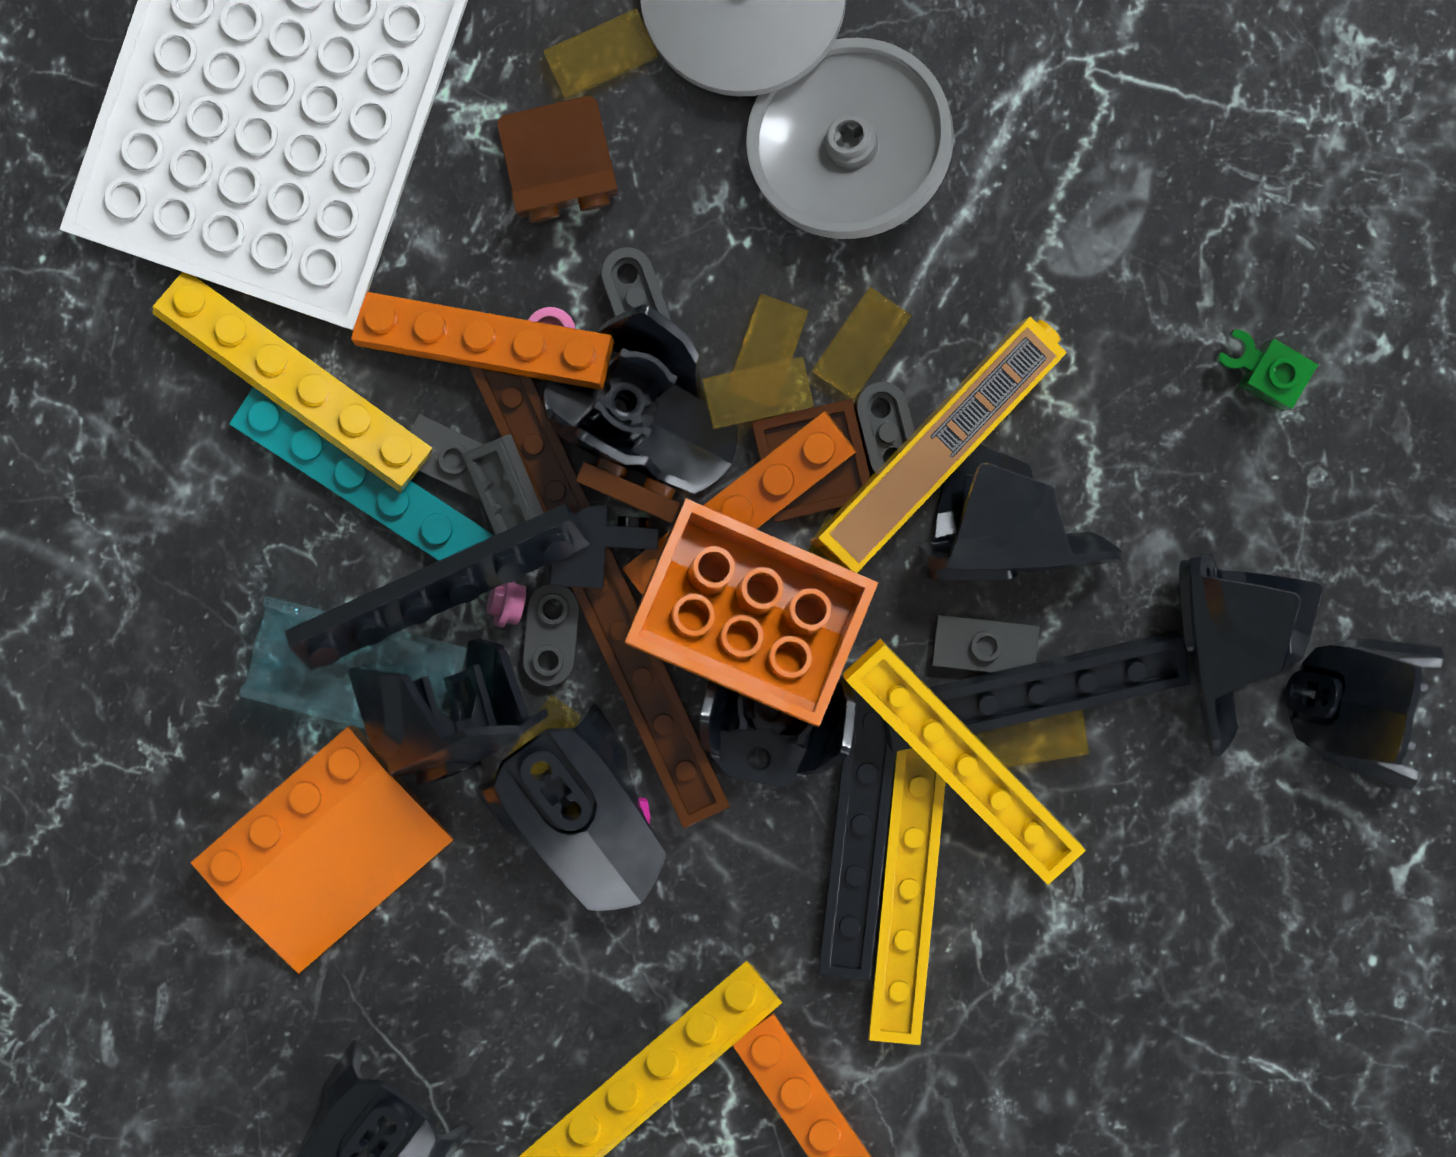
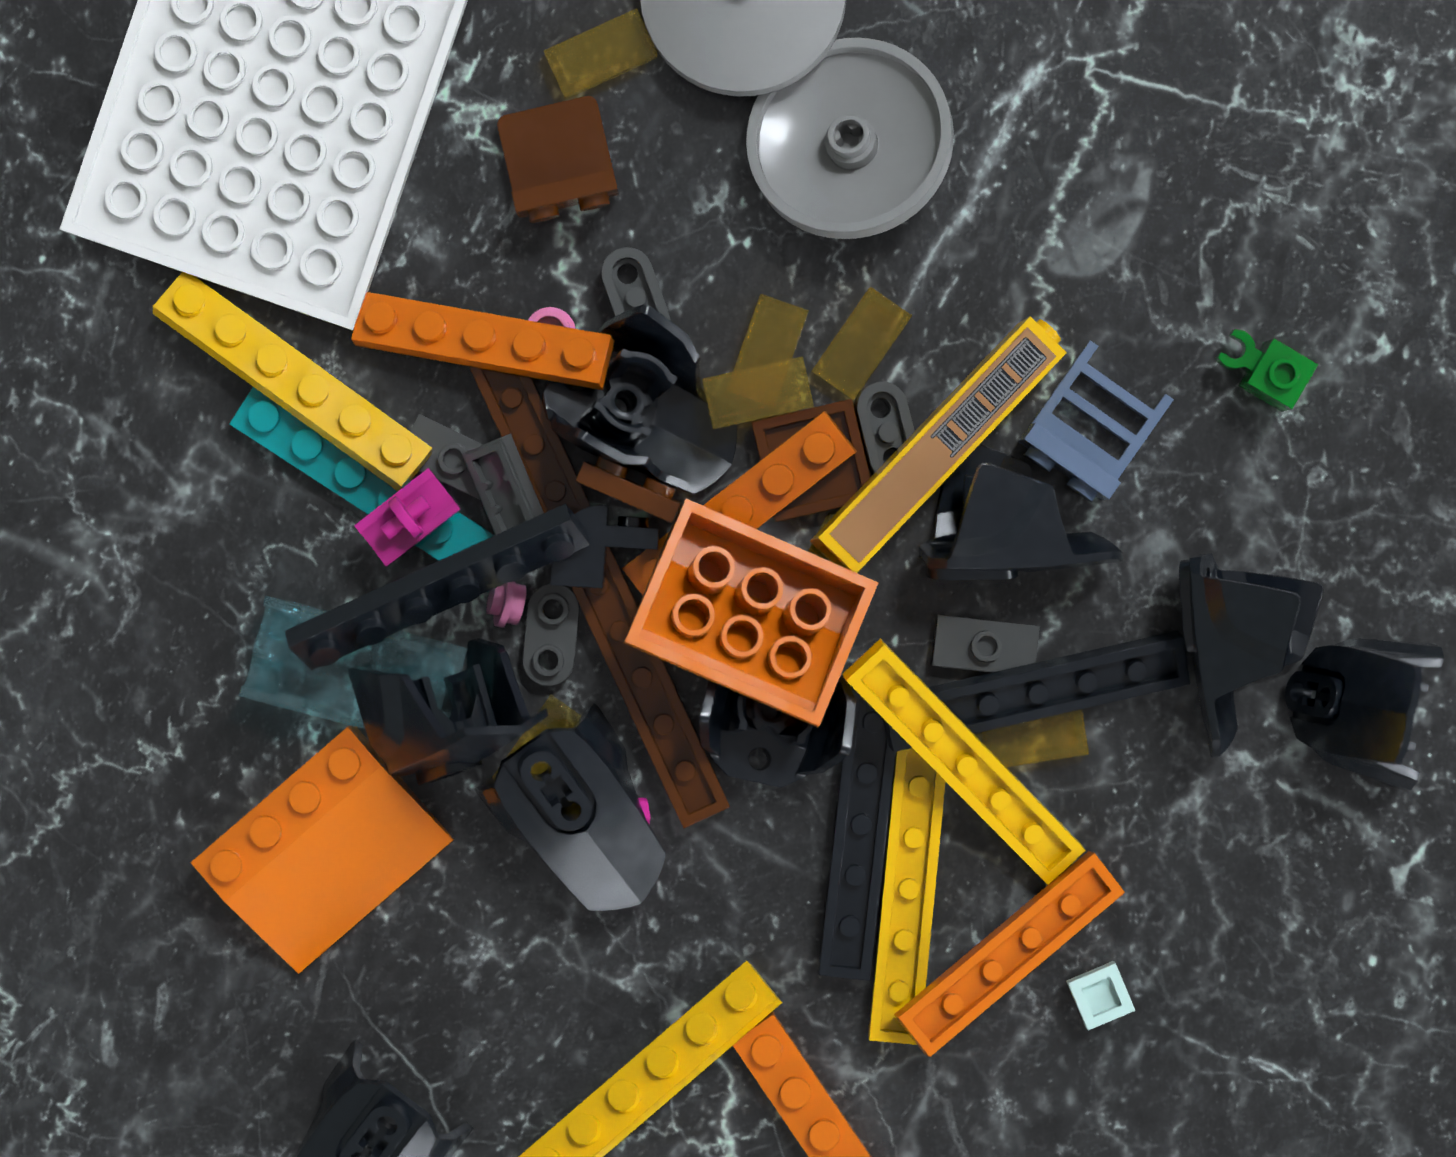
none -> dark pink hips [354,468,461,567]
none -> orange plate [894,851,1125,1057]
none -> sand blue plate [1018,340,1174,502]
none -> light aqua plate [1066,961,1135,1030]

